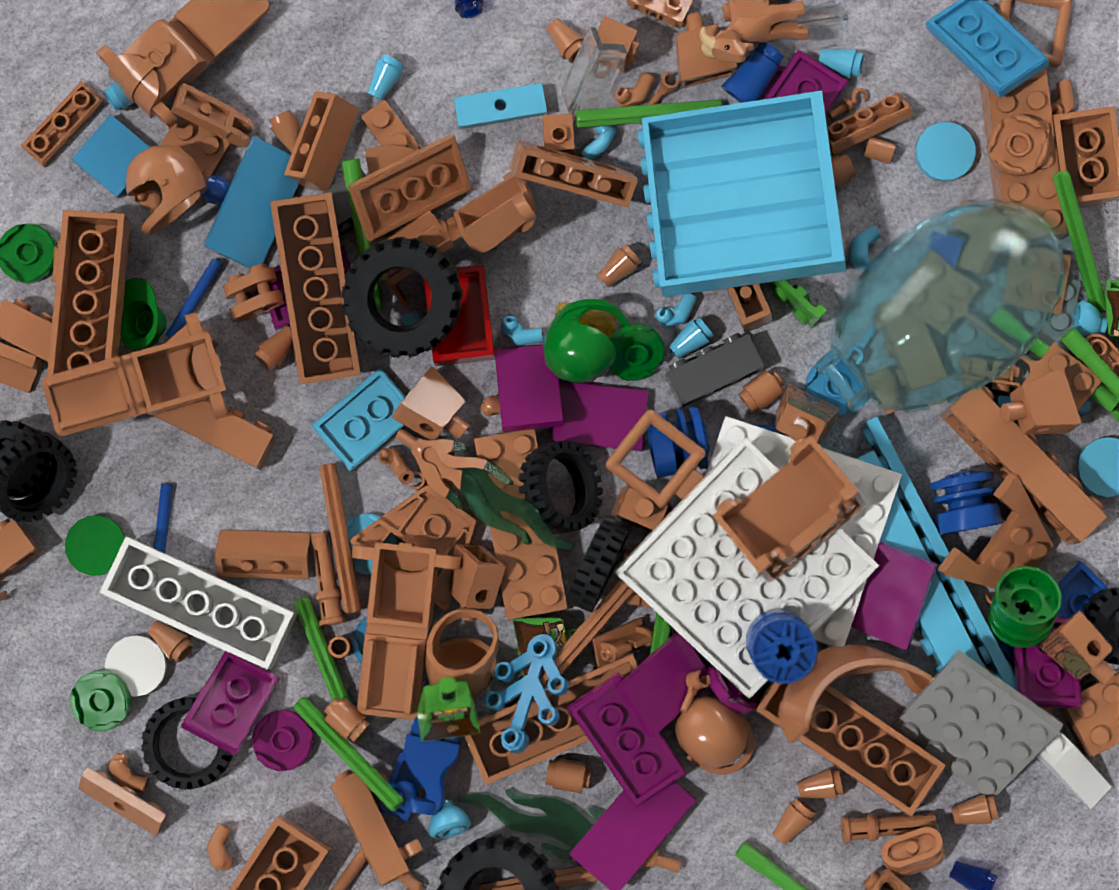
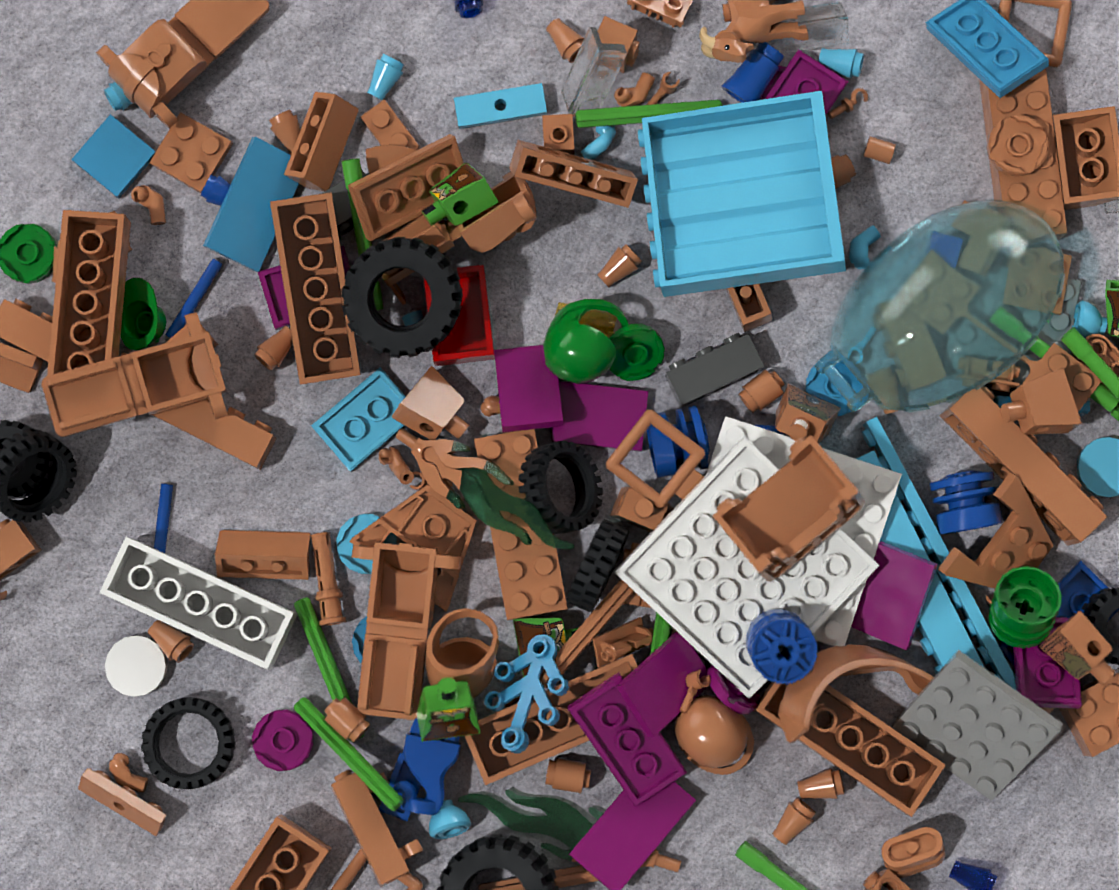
nougat tile [21,80,105,168] -> none
green tile [65,515,126,576] -> none
green tile [70,670,131,731] -> none
nougat piece [125,144,208,235] -> none
nougat hinge [171,83,255,148] -> none
magenta tile [181,651,280,756] -> none
nougat arm [207,823,233,871] -> none
nougat brick [223,264,284,322] -> none
nougat axle [320,463,361,614] -> none
nougat hinge [328,636,352,658] -> none
nougat torso [449,544,506,622] -> none
medium azure arm [500,315,543,346] -> none
medium azure arm [656,294,698,327] -> none
medium azure cone [668,316,714,359] -> none
nougat torso [676,13,737,89] -> none
bright green wing [768,279,827,328] -> none
nougat tile [827,92,914,155] -> none
nougat pin [840,812,937,844] -> none
medium azure tile [915,122,976,182] -> none
nougat cone [951,794,999,825] -> none
white slope [1035,732,1112,809] -> none
nougat arm [1051,80,1075,117] -> none
bright green axle [1053,170,1106,313] -> none
none -> bright green torso [422,163,498,226]

